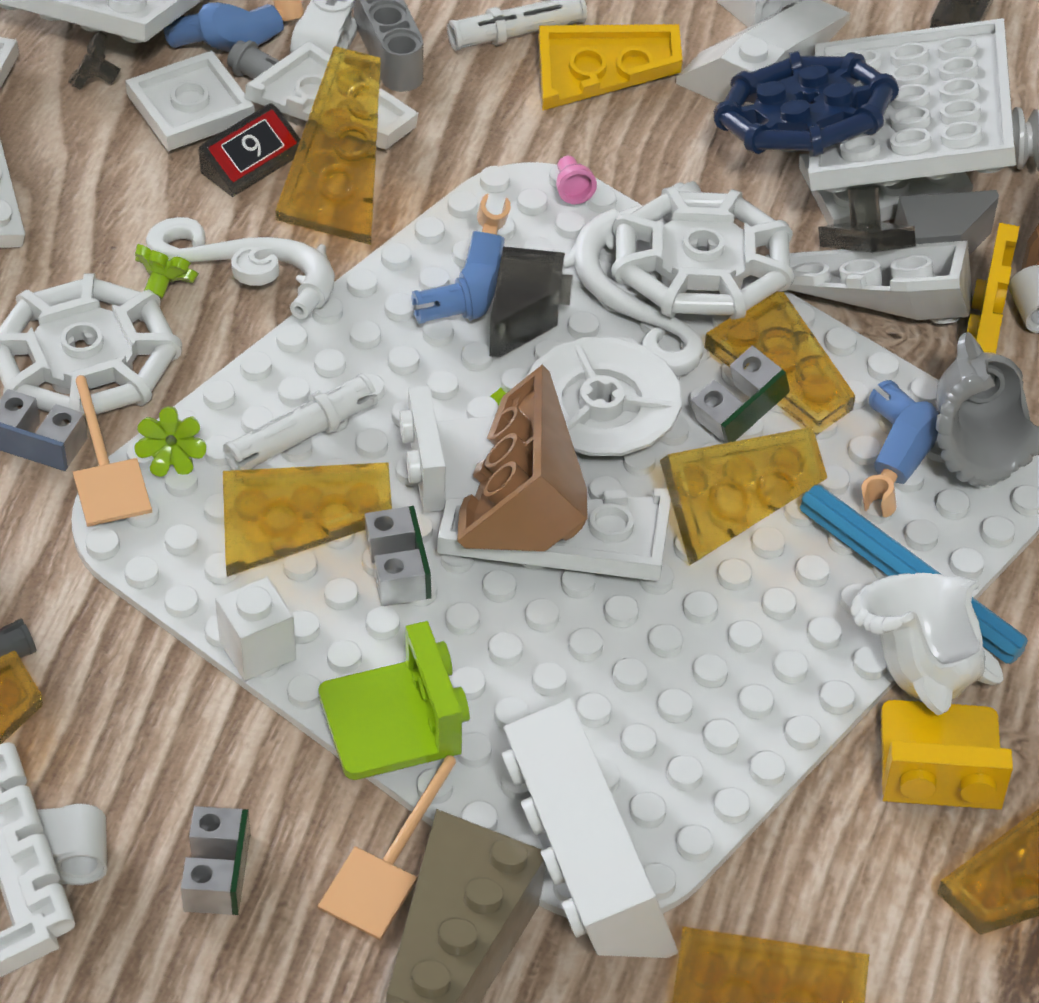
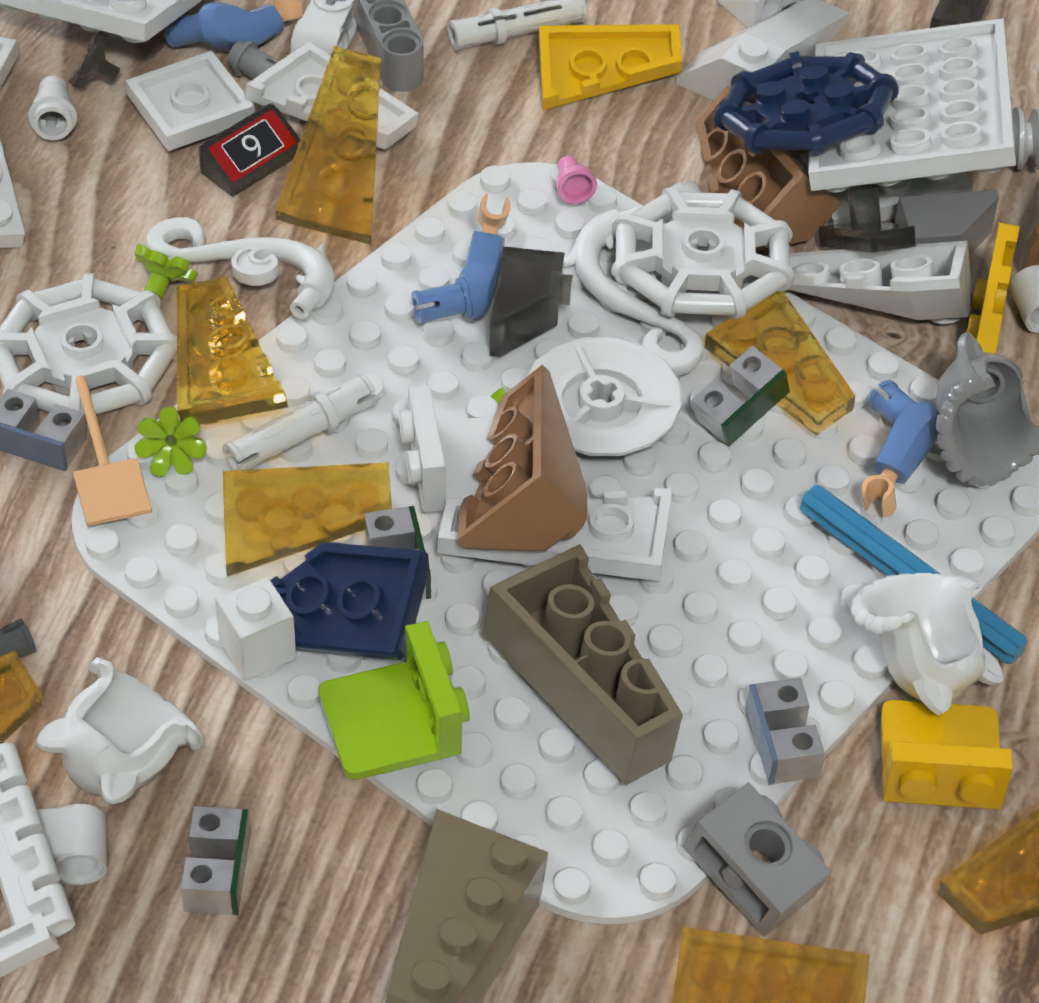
light nougat piece [317,755,456,941] -> none
white slope [501,698,679,958] -> none
clear yellow wing [660,427,828,566] -> none
none -> white cone [28,76,77,140]
none -> white hair [35,657,205,805]
none -> clear yellow wing [177,276,288,425]
none -> dark blue tile [270,542,430,660]
none -> dark tan wedge [482,544,683,785]
none -> light grey brick [683,782,832,937]
none -> medium nougat wedge [696,86,842,252]
none -> flat silver piece [746,678,825,785]

